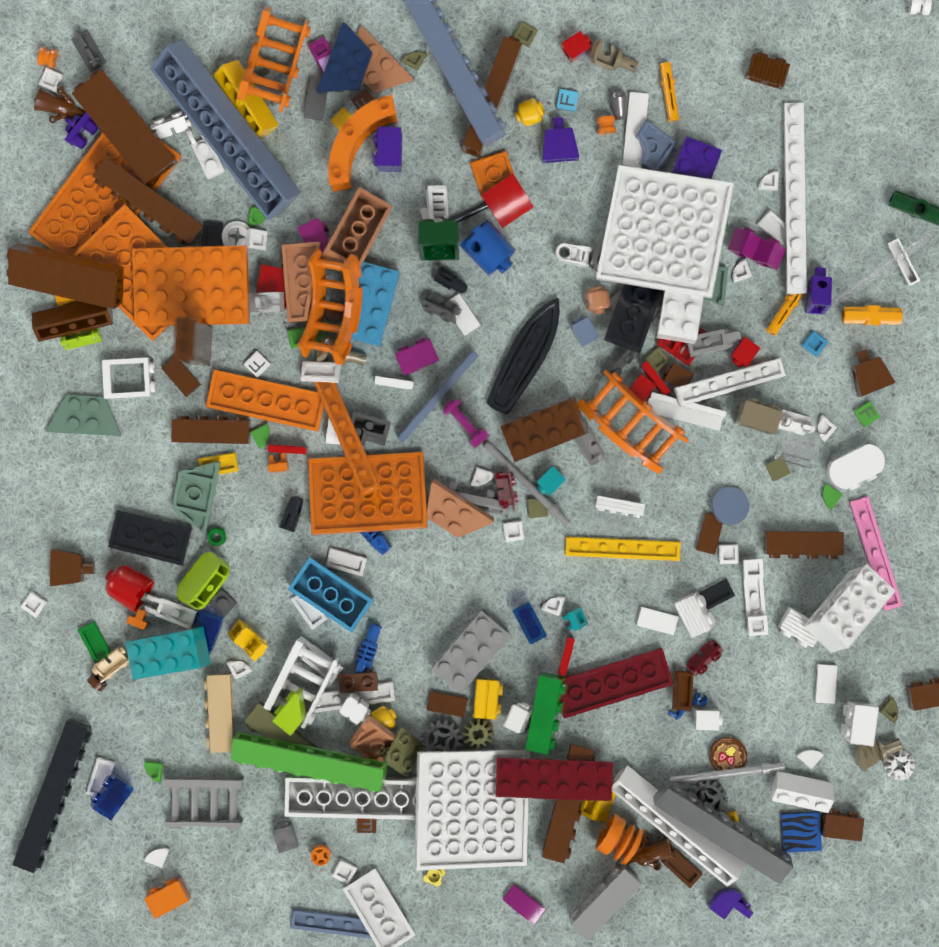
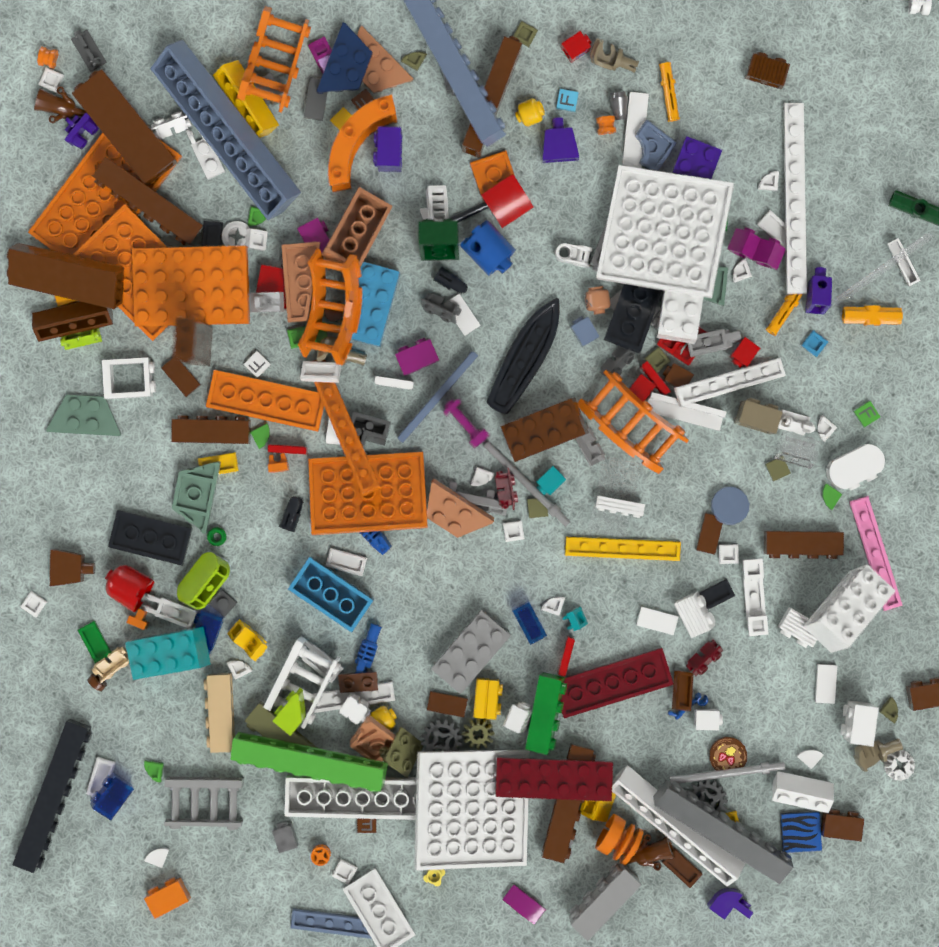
white tile [291,595,328,630] -> none
reddish brown torso [851,349,896,397] -> none

